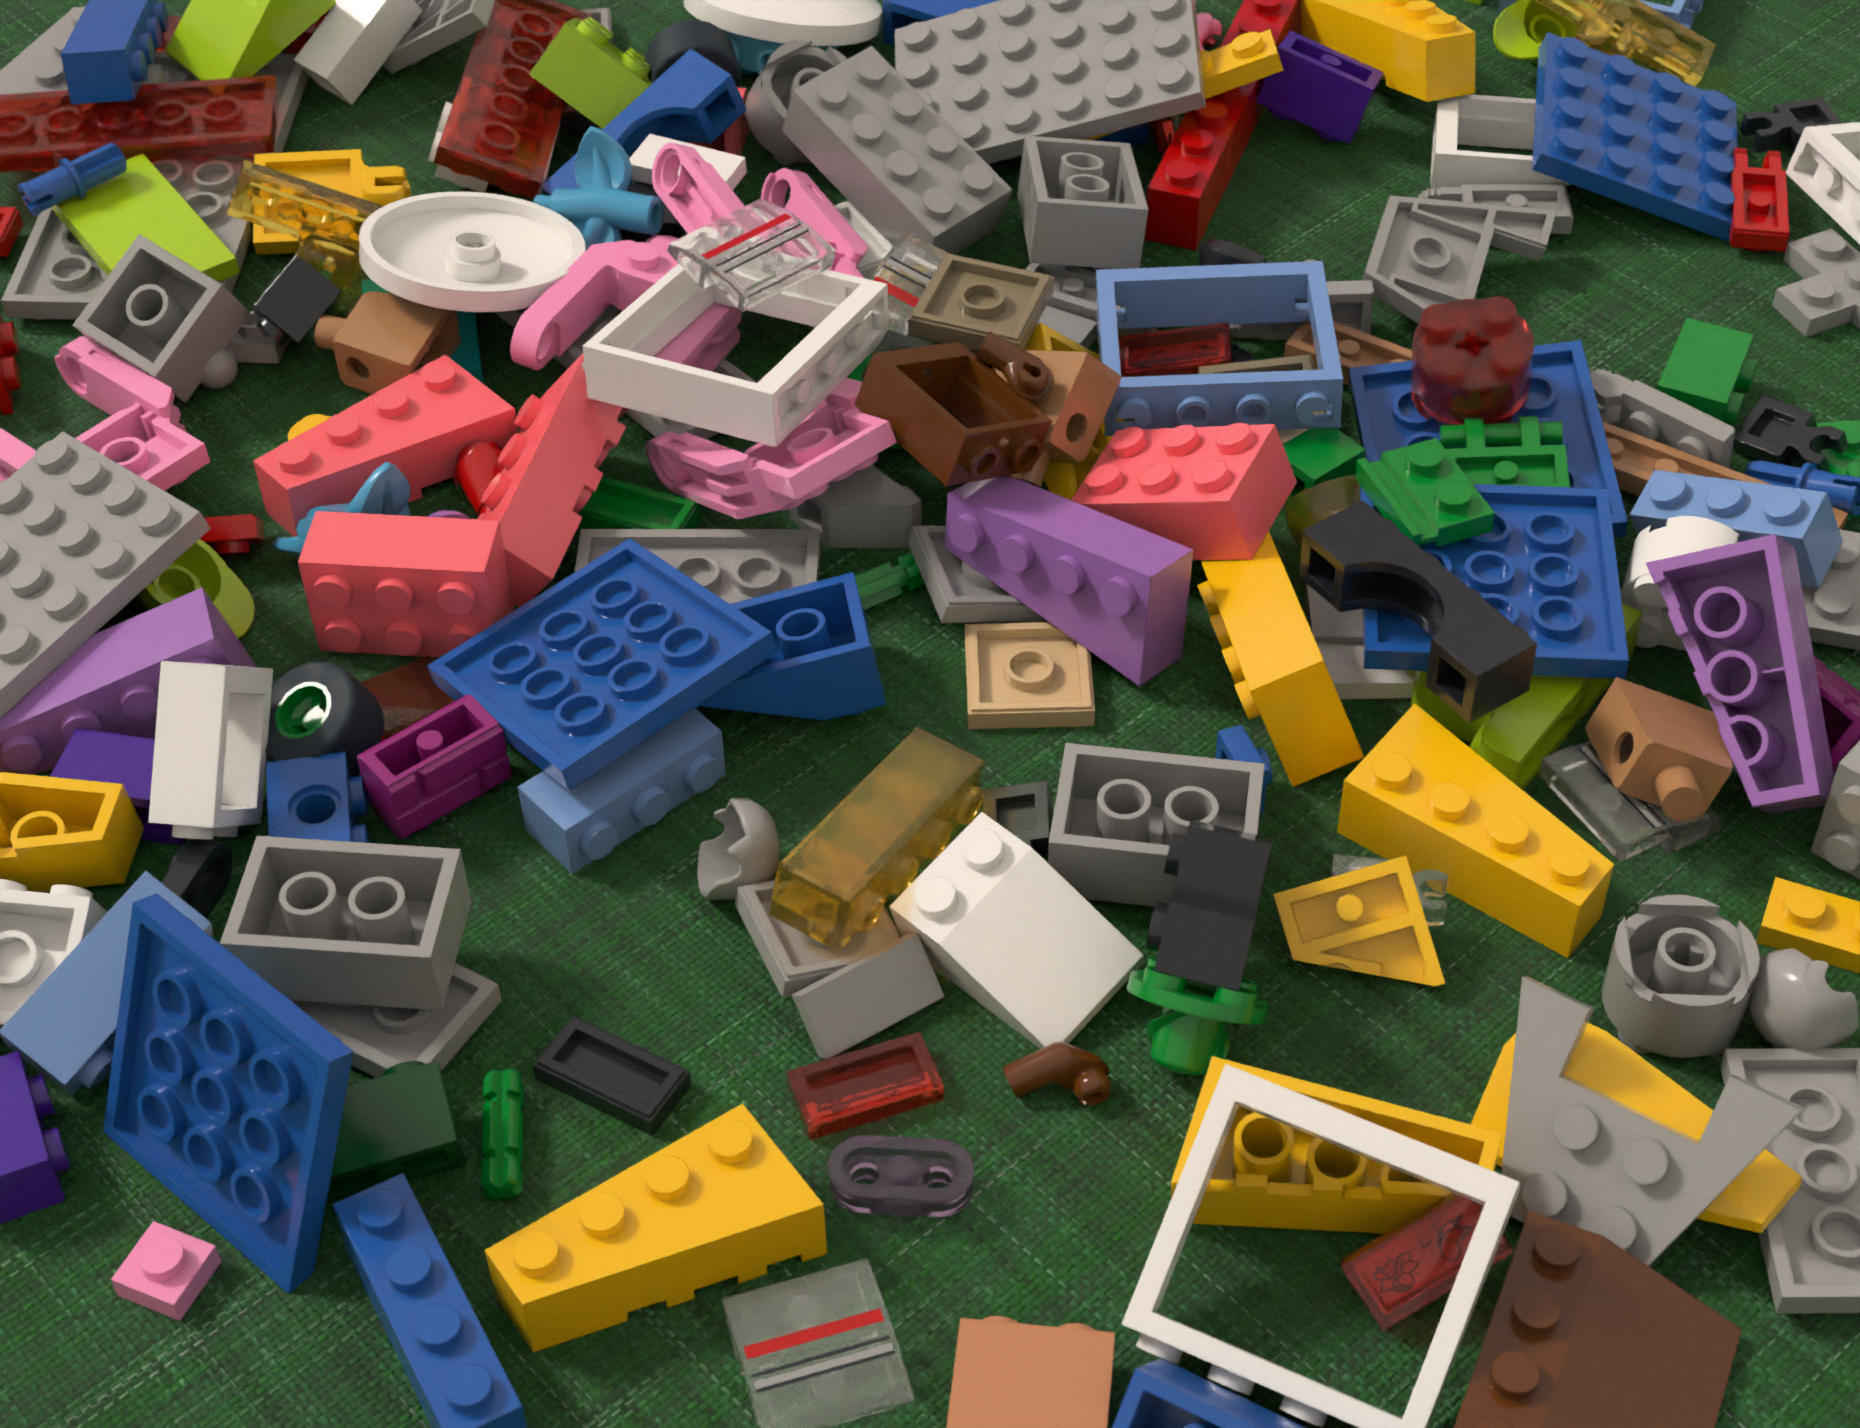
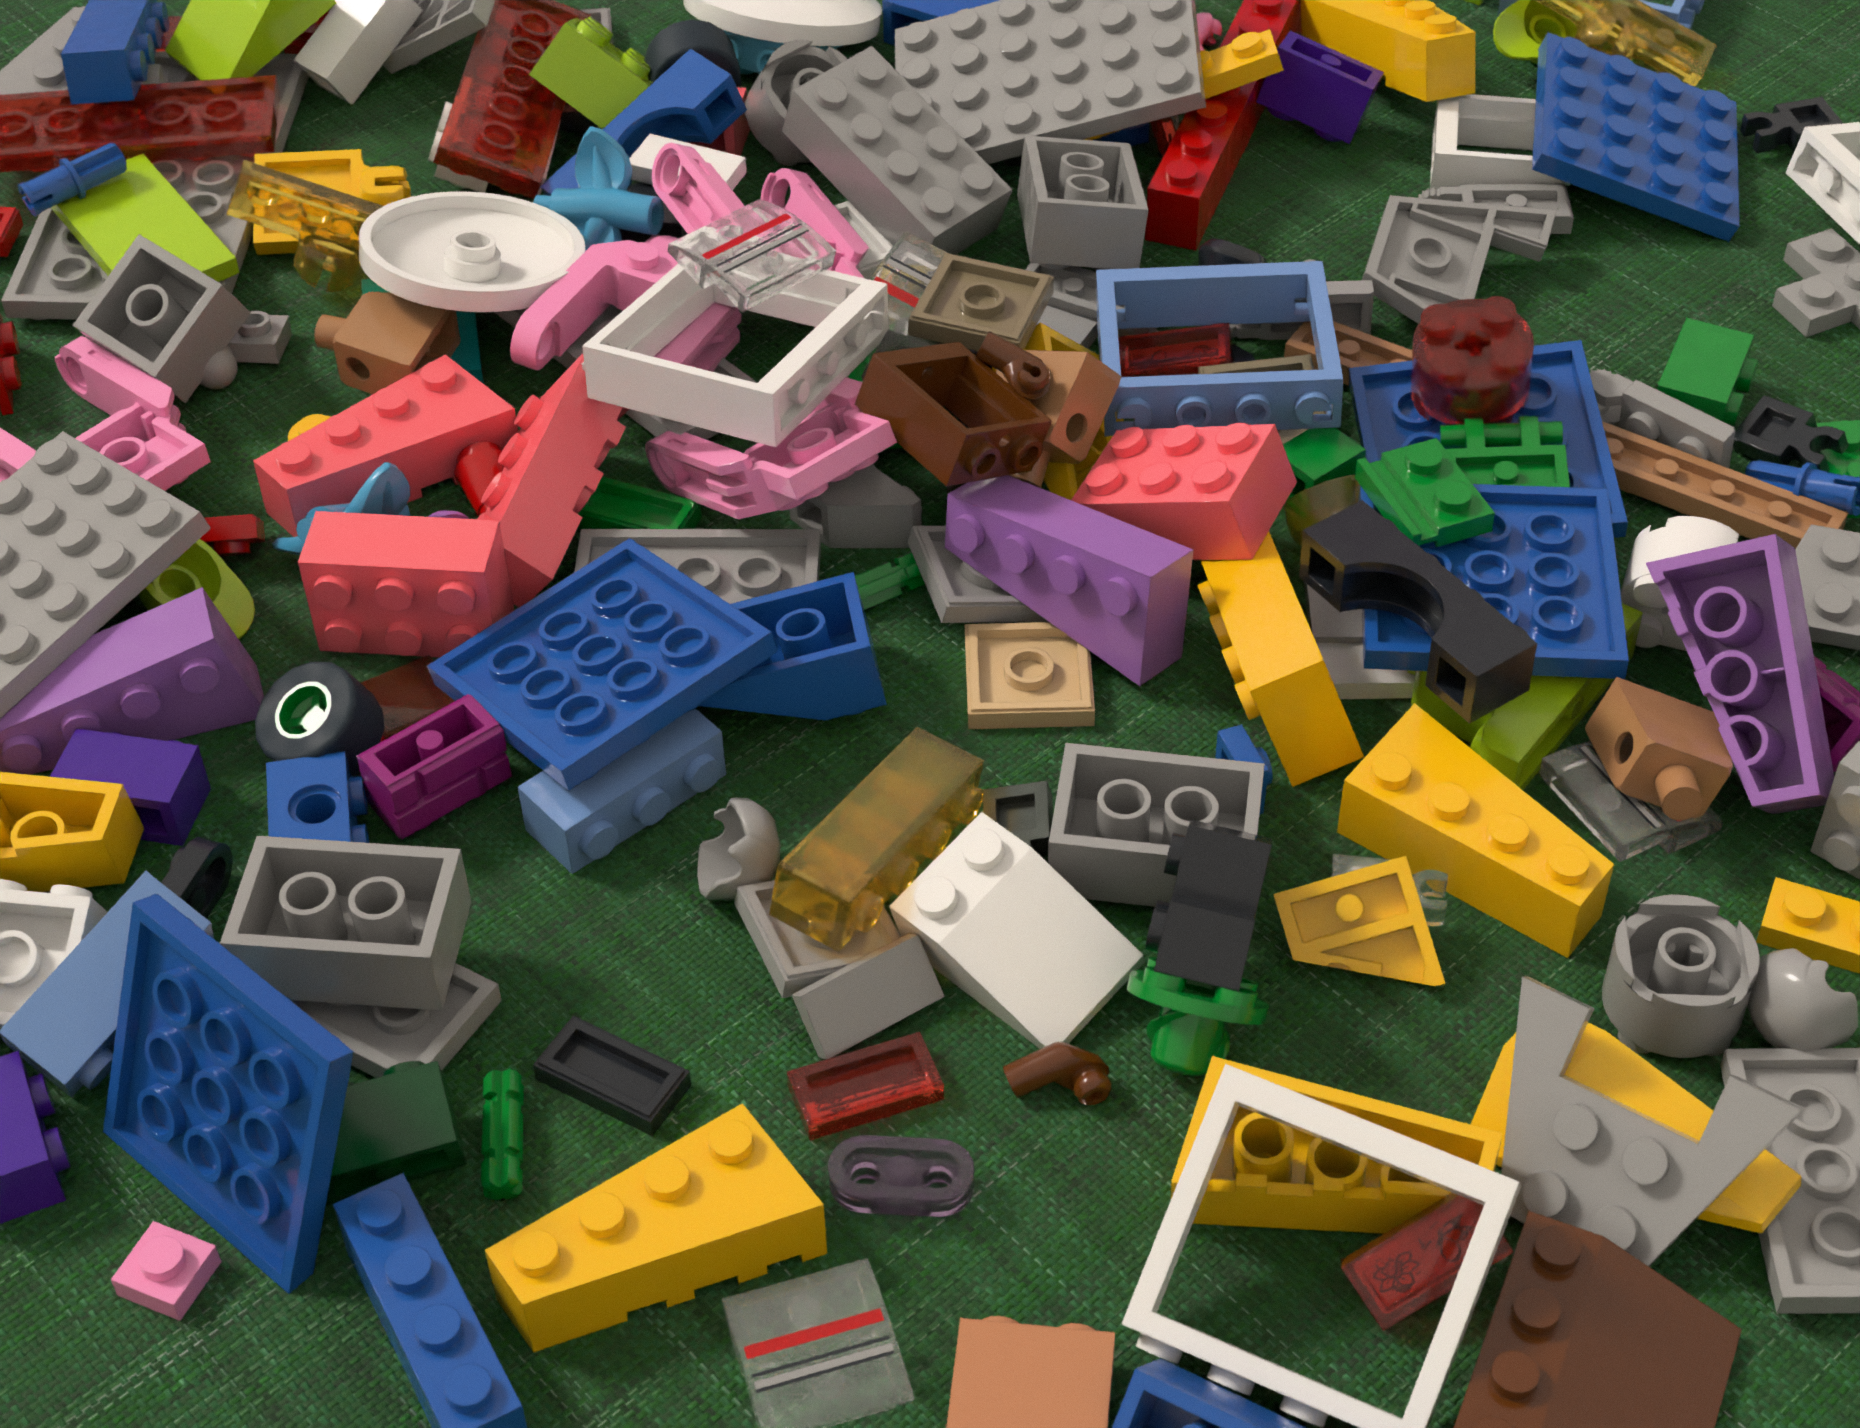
white window [148,661,273,839] -> none
black slope [253,254,342,349] -> none
medium blue brick [1629,470,1843,588] -> none
red hinge [1730,148,1789,252] -> none

